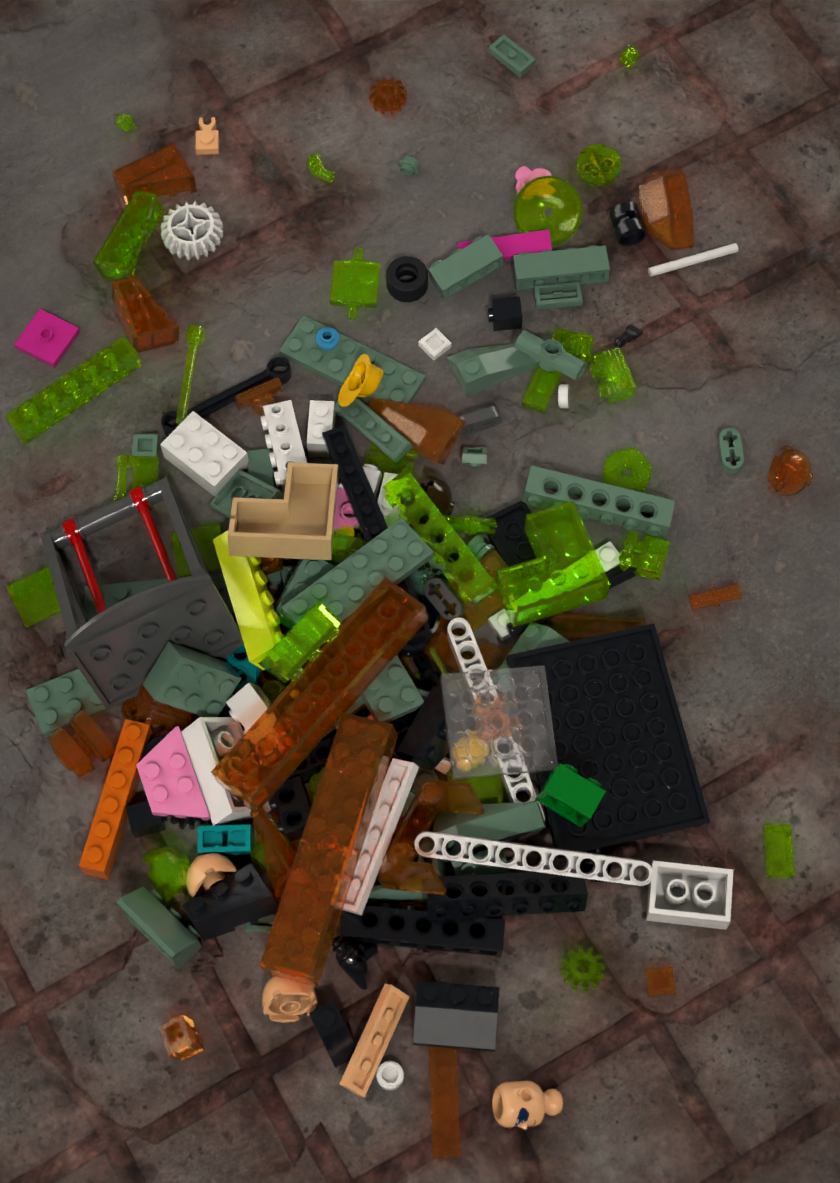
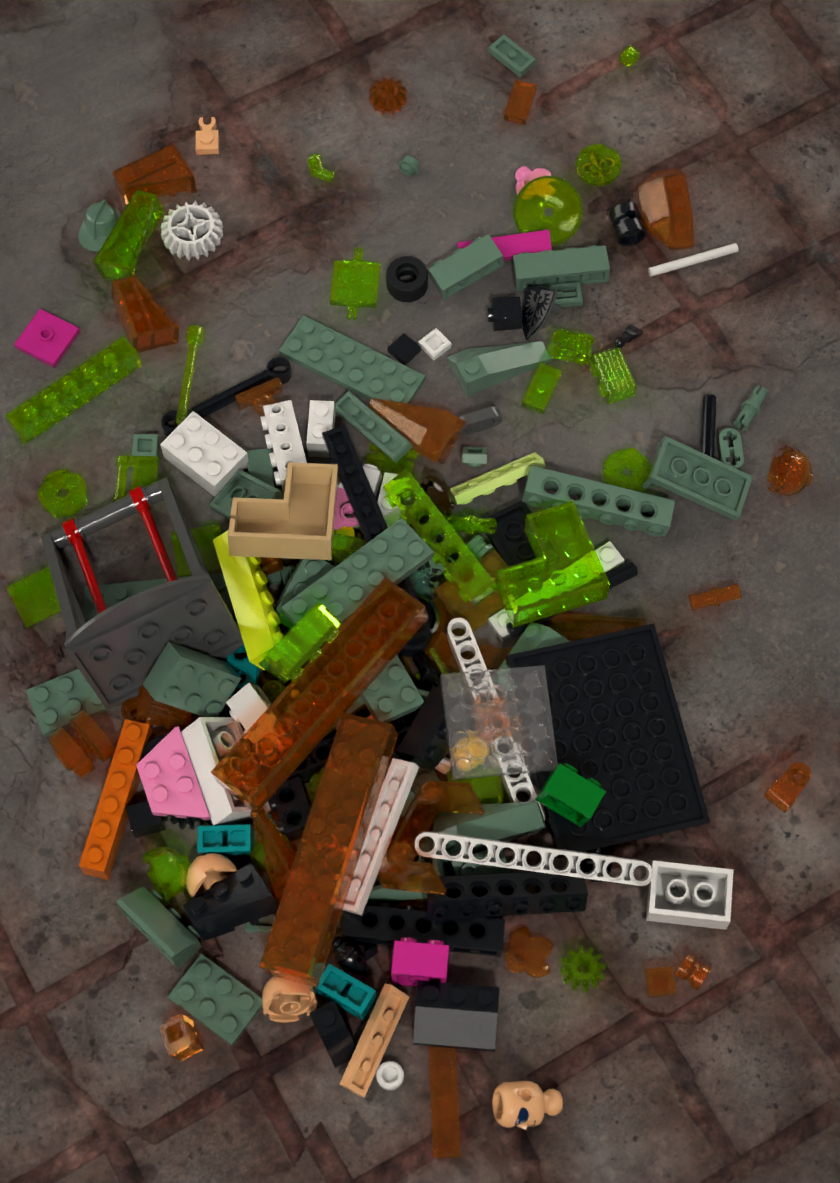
clear neon green plate [114,113,137,133] -> none
dark azure plate [316,327,340,351] -> none
yellow piece [338,354,384,407] -> none
dark grey beam [424,578,465,620] -> none
sand green piece [515,330,587,381] -> none
white tile [558,384,570,408] -> none
clear neon green plate [619,530,670,581] -> none
clear neon green tile [763,825,794,878] -> none
none -> clear neon green plate [38,469,88,519]
none -> sand green piece [78,199,122,252]
none -> sand green plate [168,954,262,1047]
none -> teal brick [315,963,377,1021]
none -> black tile [388,333,421,366]
none -> dark pink brick [391,938,449,987]
none -> yellowish green plate [450,452,546,505]
none -> clear orange tile [504,80,537,125]
none -> clear orange plate [504,927,553,978]
none -> shield [522,285,562,341]
none -> sand green plate [642,436,753,521]
none -> clear orange wheel [675,953,712,991]
none -> black axle [701,394,716,458]
none -> sand green pin [733,385,768,431]
none -> clear orange piece [764,762,811,813]

